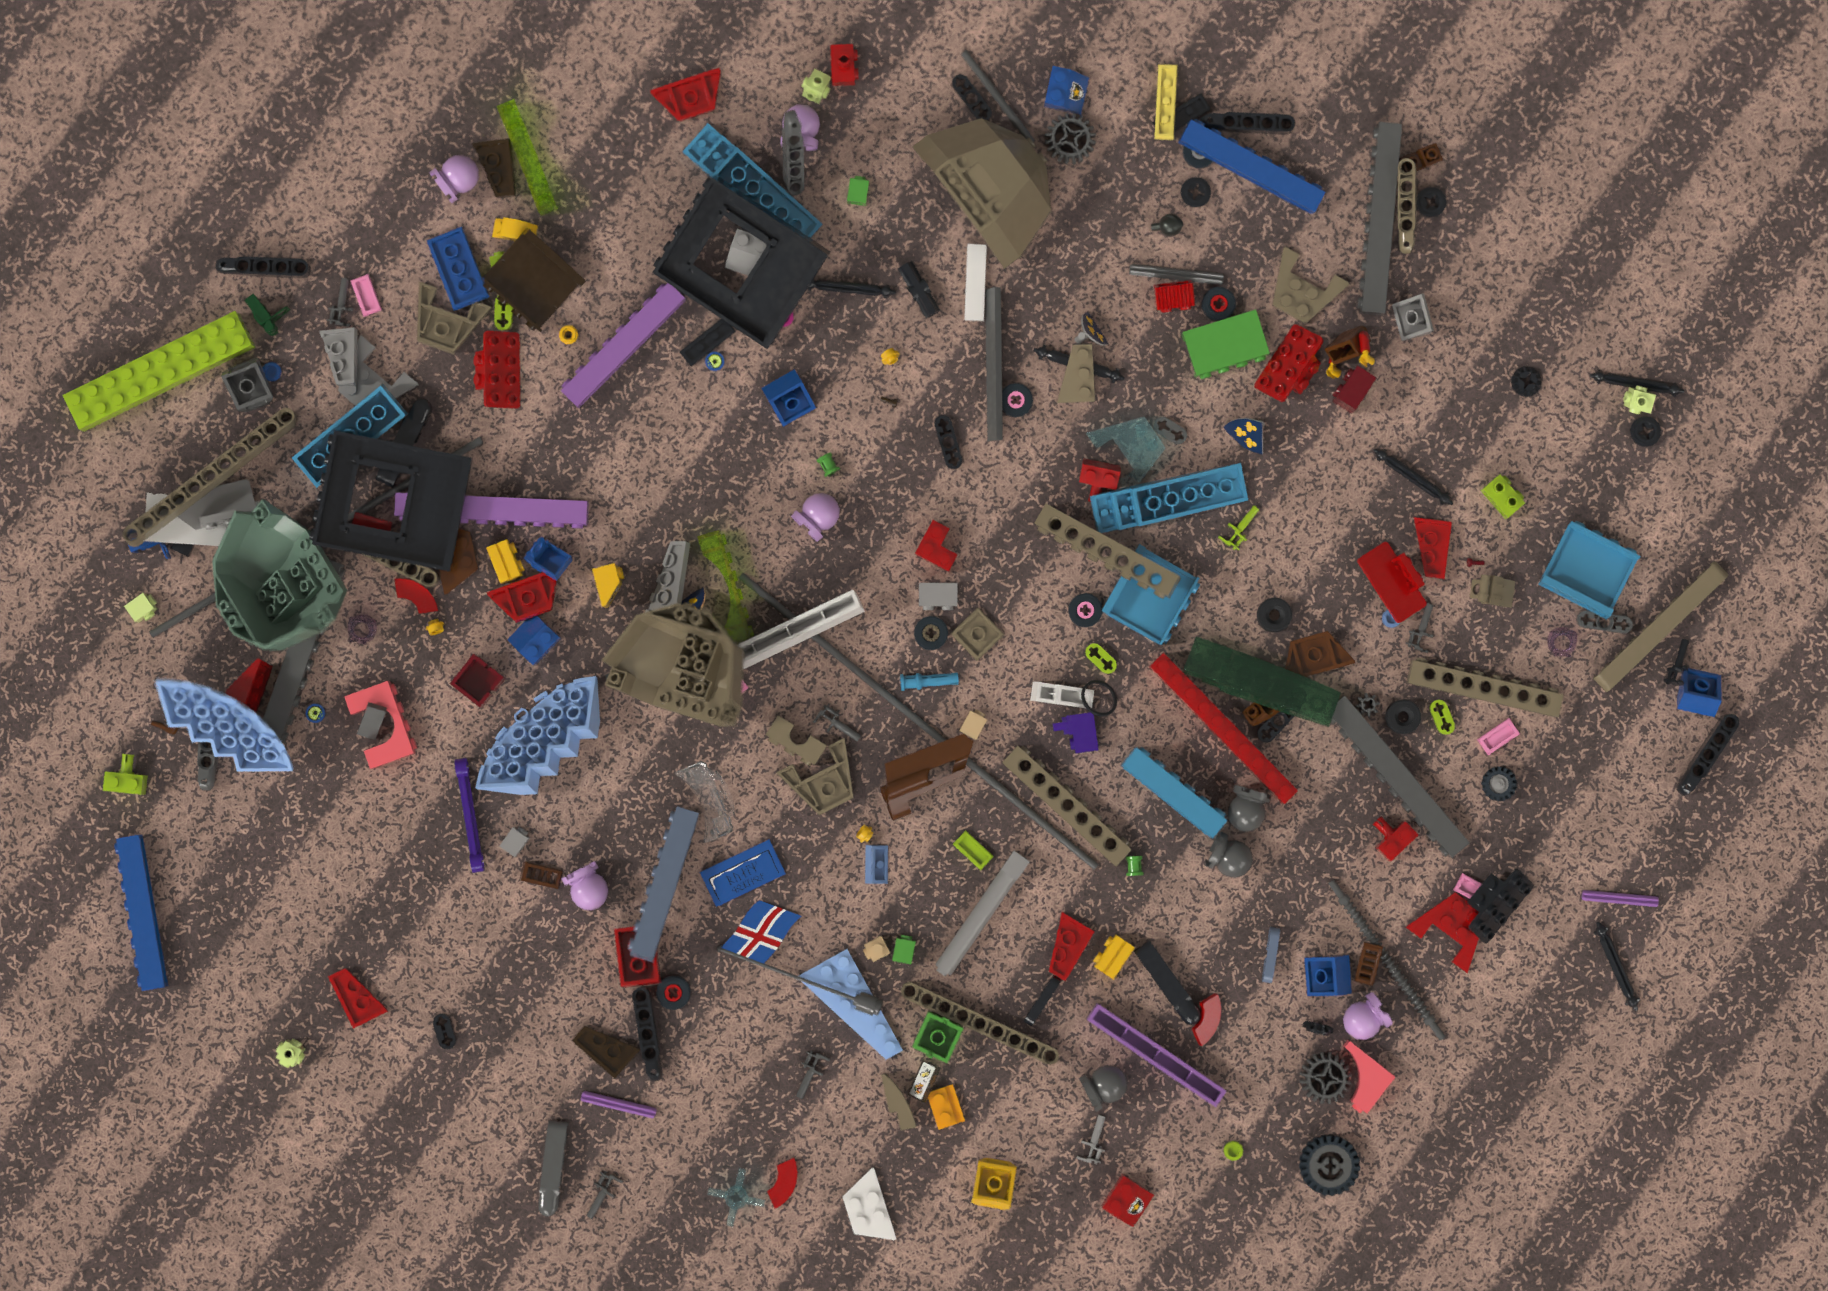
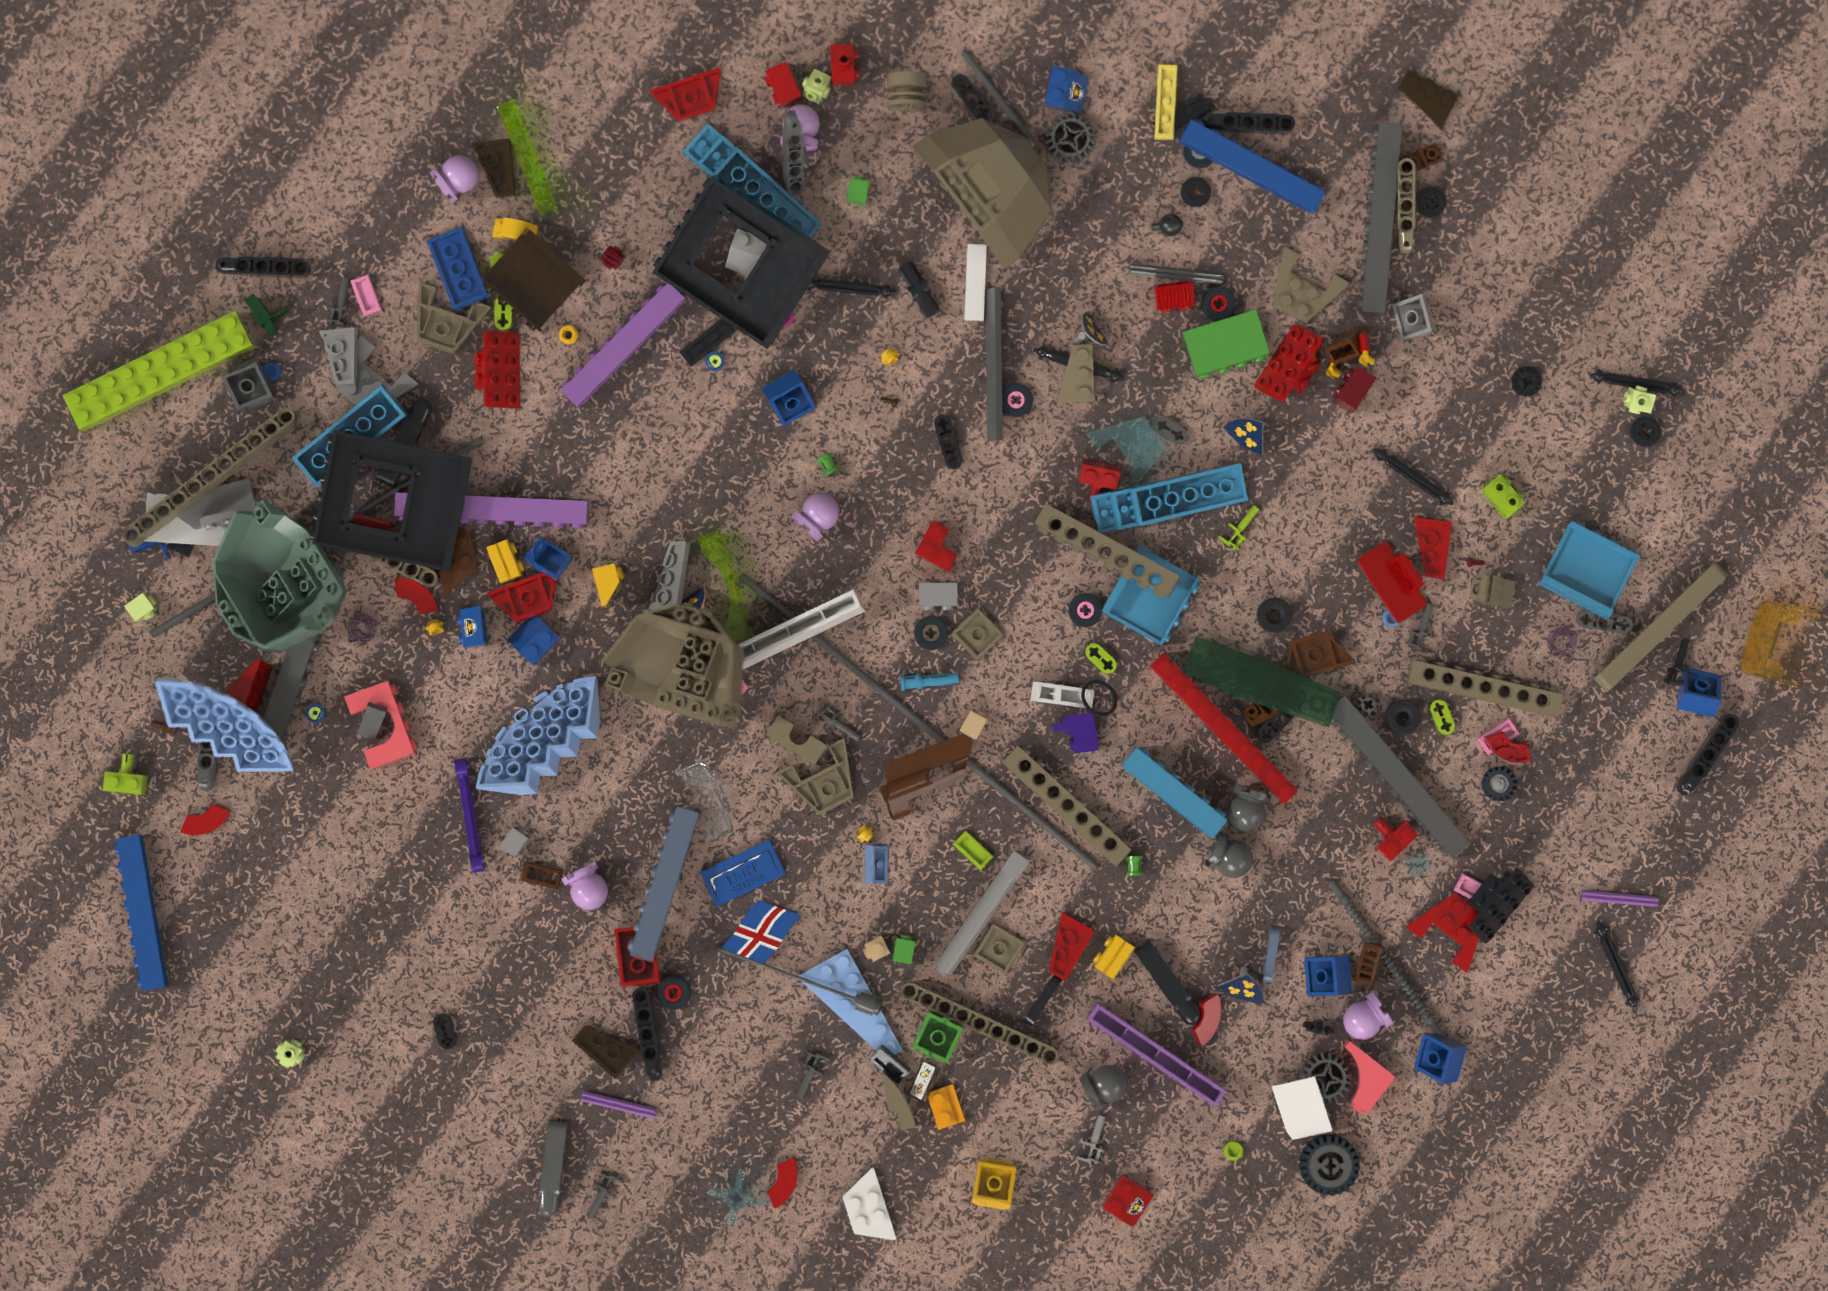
red wing [328,968,388,1029] -> none
dark red piece [450,653,506,708] -> none
none -> red tile [180,804,231,835]
none -> blue slope [457,606,488,648]
none -> dark red gear [600,245,626,270]
none -> red brick [764,61,802,109]
none -> black tile [869,1045,911,1084]
none -> dark tan wheel [887,71,927,112]
none -> dark tan tile [973,922,1026,975]
none -> dark blue shield [1218,967,1263,1004]
none -> white sticker [1272,1077,1333,1140]
none -> dark brown wing [1399,70,1458,130]
none -> clear light blue tile [1405,853,1431,879]
none -> blue slope [1414,1033,1467,1084]
none -> red tile [1484,730,1531,763]
none -> clear yellow windscreen [1739,601,1821,689]

